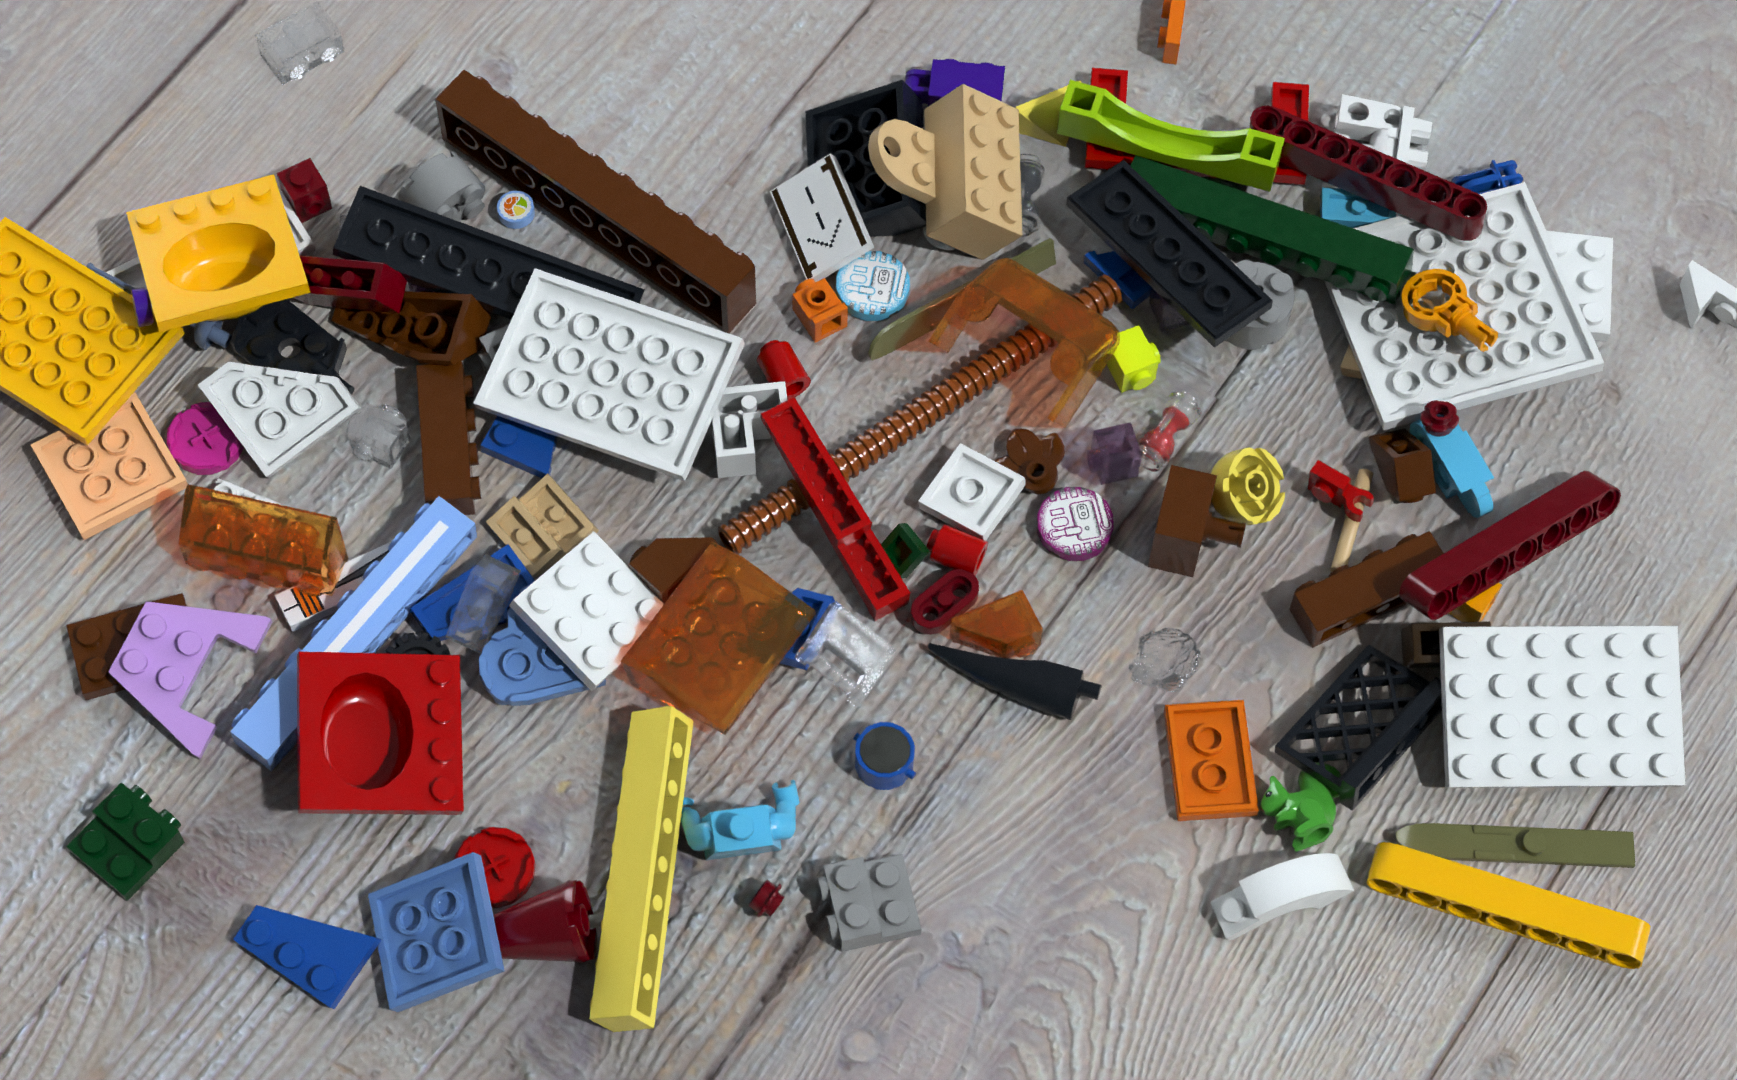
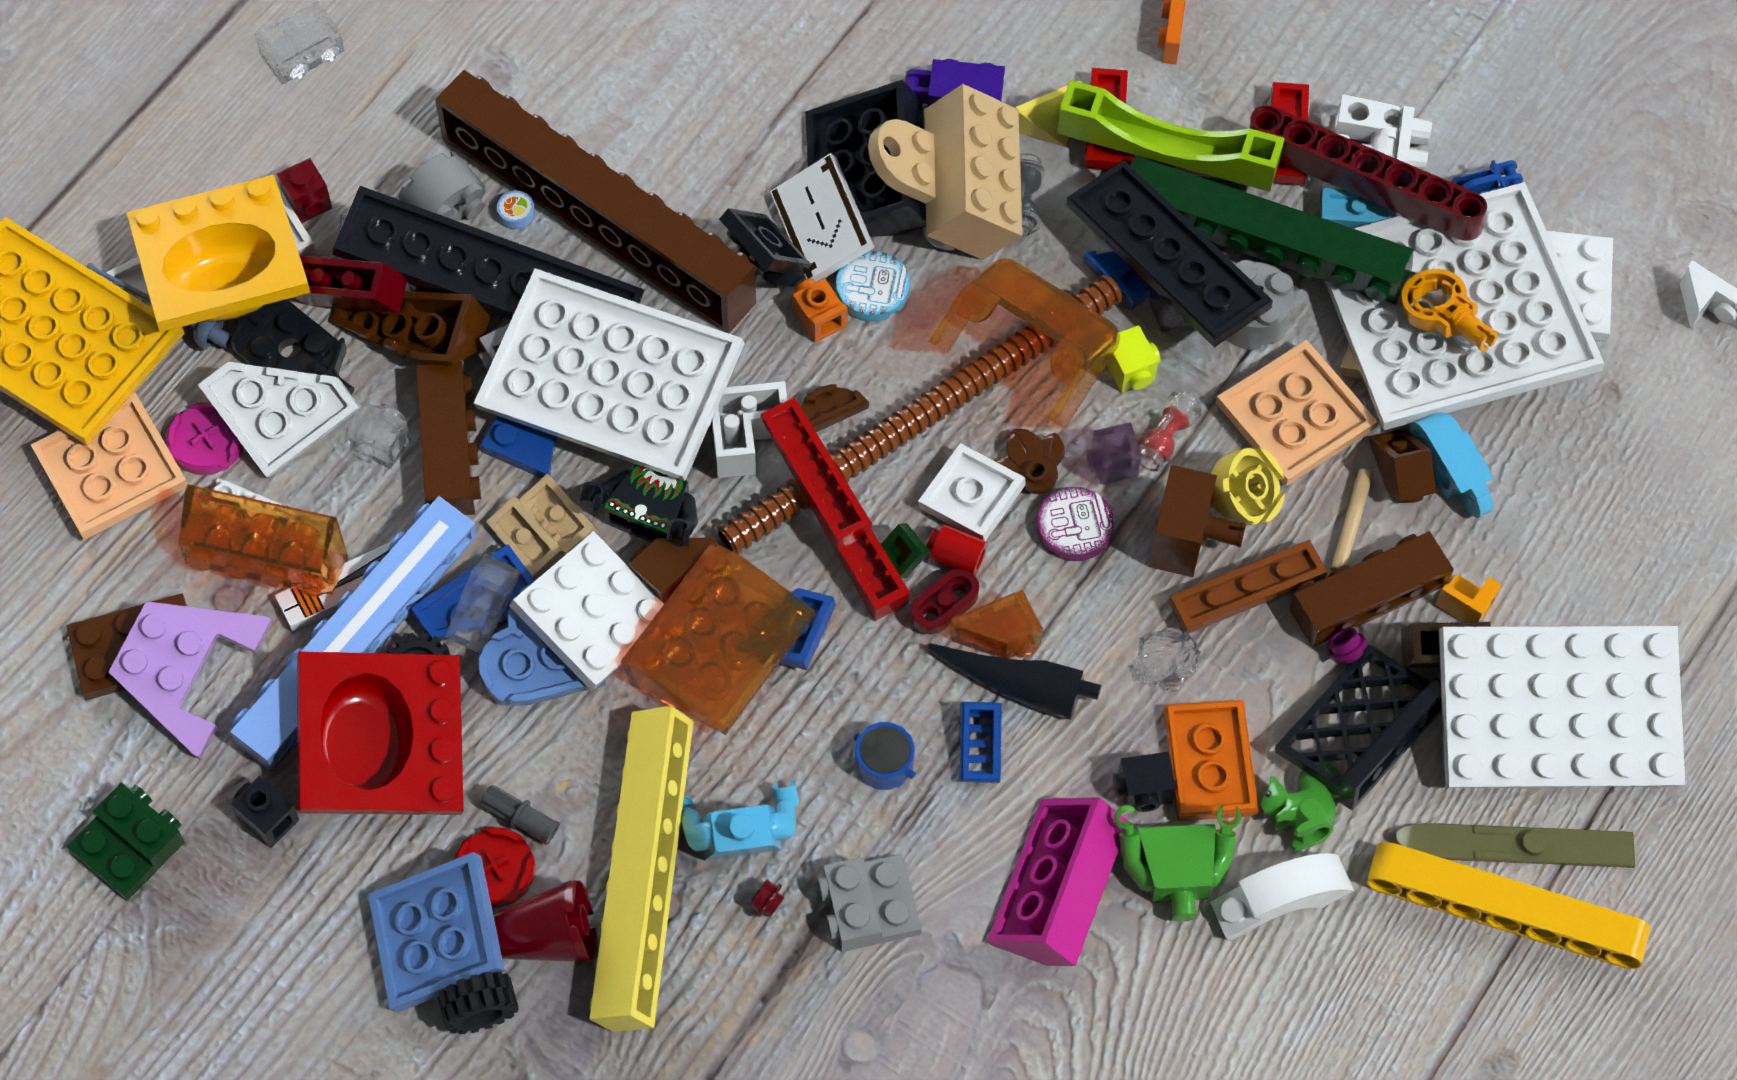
dark purple tile [131,287,154,327] -> none
blue wing [233,905,381,1009] -> none
red brick [756,340,811,400] -> none
clear plate [795,601,896,707] -> none
olive piece [868,238,1056,360] -> none
red plate [1308,460,1374,522] -> none
dark red beam [1399,470,1621,620] -> none
dark red plate [1420,400,1459,437] -> none
none -> black brick [231,775,300,848]
none -> black tyre [437,972,519,1034]
none -> dark grey axle [481,785,560,845]
none -> black torso [578,464,698,547]
none -> black plate [719,208,812,287]
none -> reddish brown plate [801,384,869,432]
none -> blue slope [960,702,1002,783]
none -> dark pink slope [986,797,1129,966]
none -> black brick [1113,752,1176,812]
none -> bright green torso [1114,804,1241,922]
none -> dark orange plate [1169,540,1327,635]
none -> light nougat plate [1216,339,1378,486]
none -> magenta plate [1328,628,1367,663]

